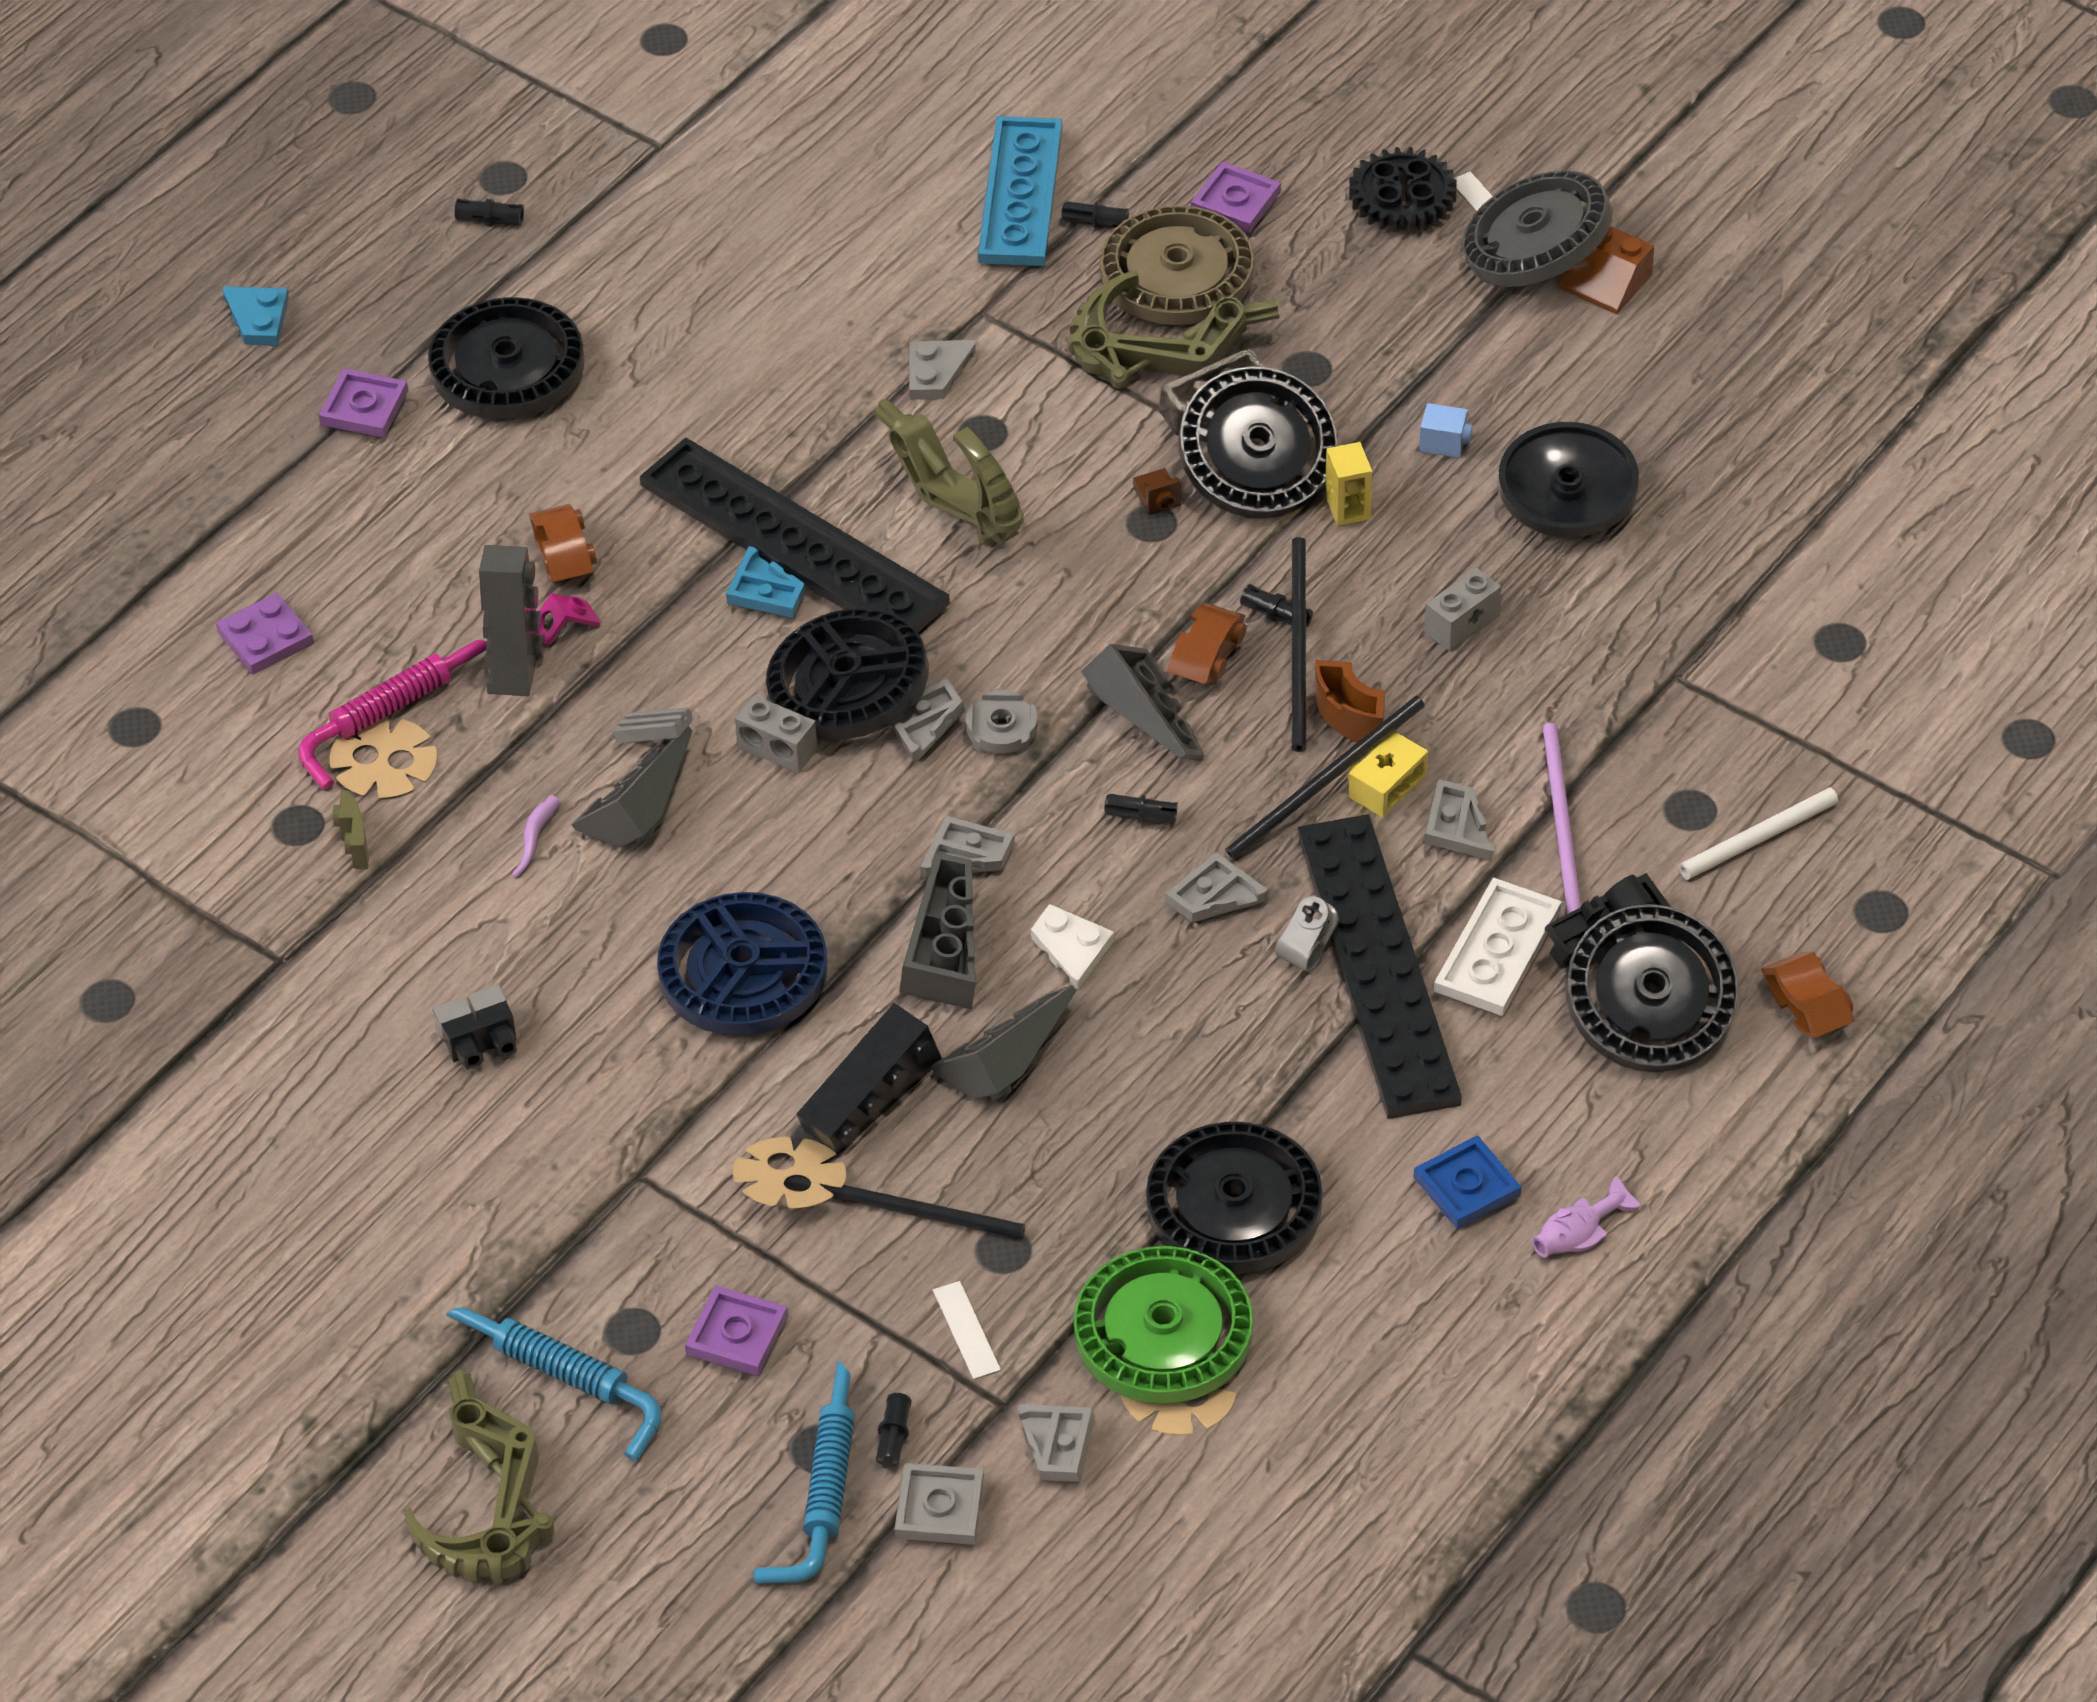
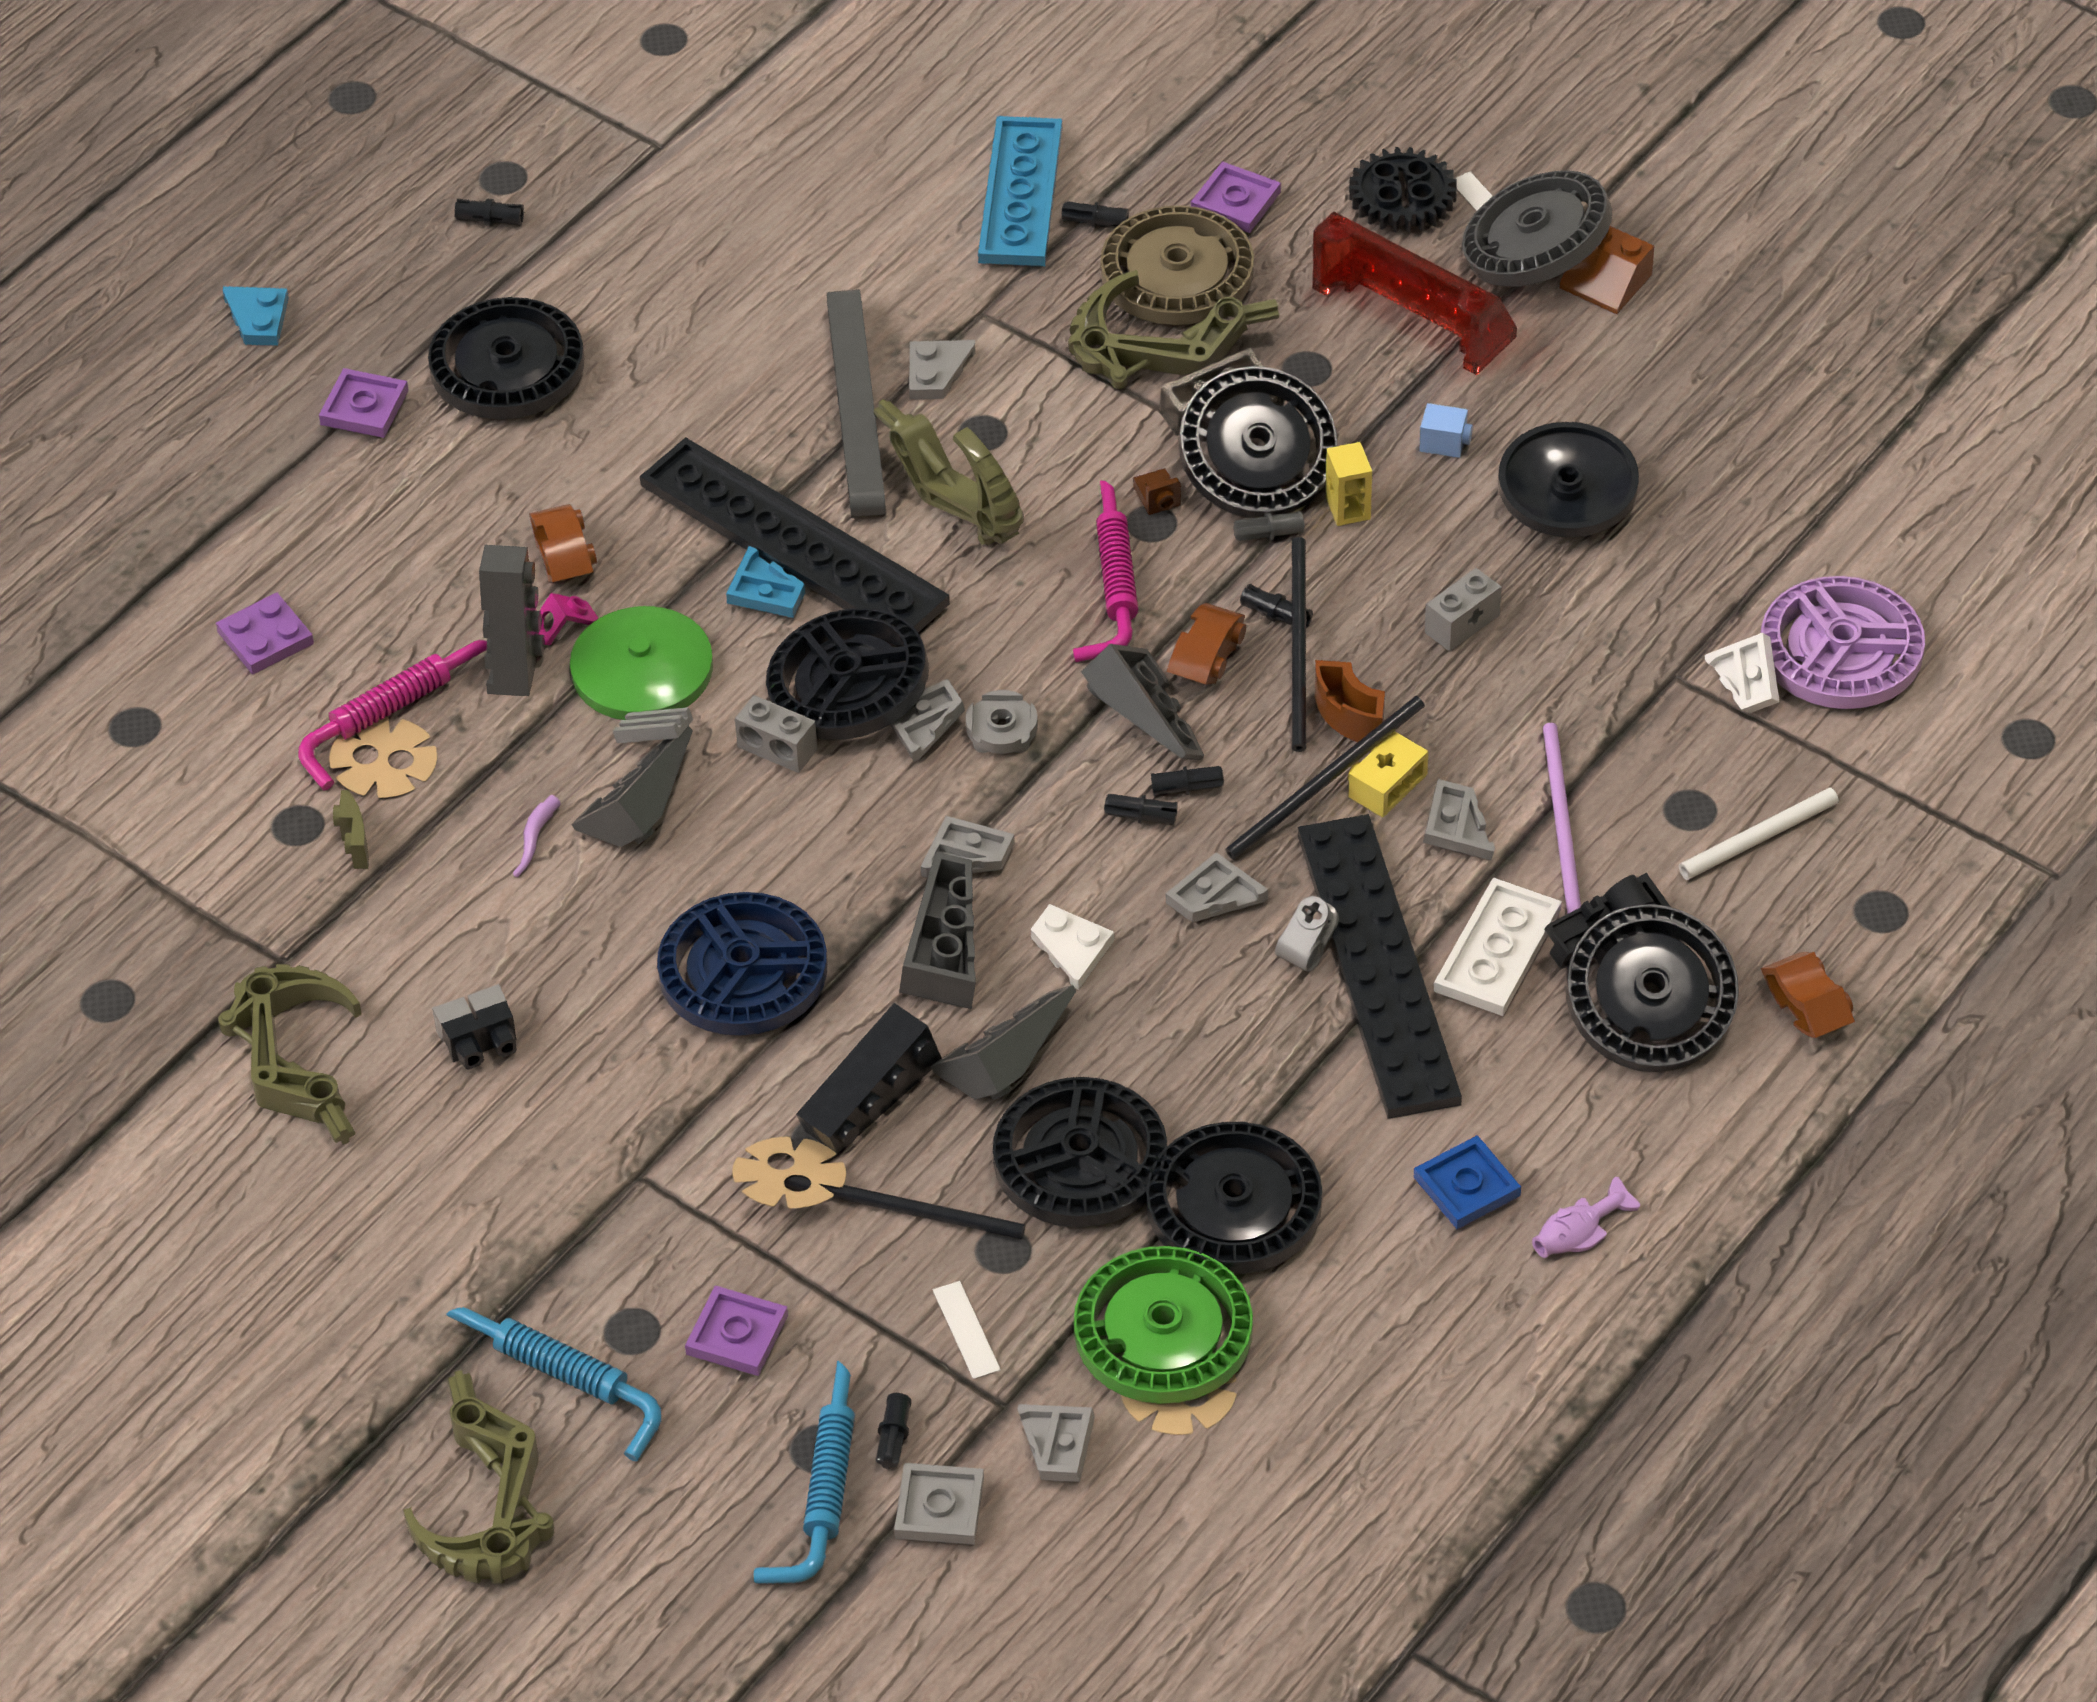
none -> olive piece [218,964,362,1145]
none -> bright green dish [570,606,713,720]
none -> dark grey beam [826,289,886,518]
none -> black piece [993,1077,1167,1228]
none -> dark pink piece [1073,480,1138,662]
none -> black axle [1151,766,1224,796]
none -> dark grey axle [1233,511,1305,541]
none -> clear red windscreen [1312,211,1517,375]
none -> white wing [1705,633,1779,713]
none -> lavender piece [1761,576,1925,709]

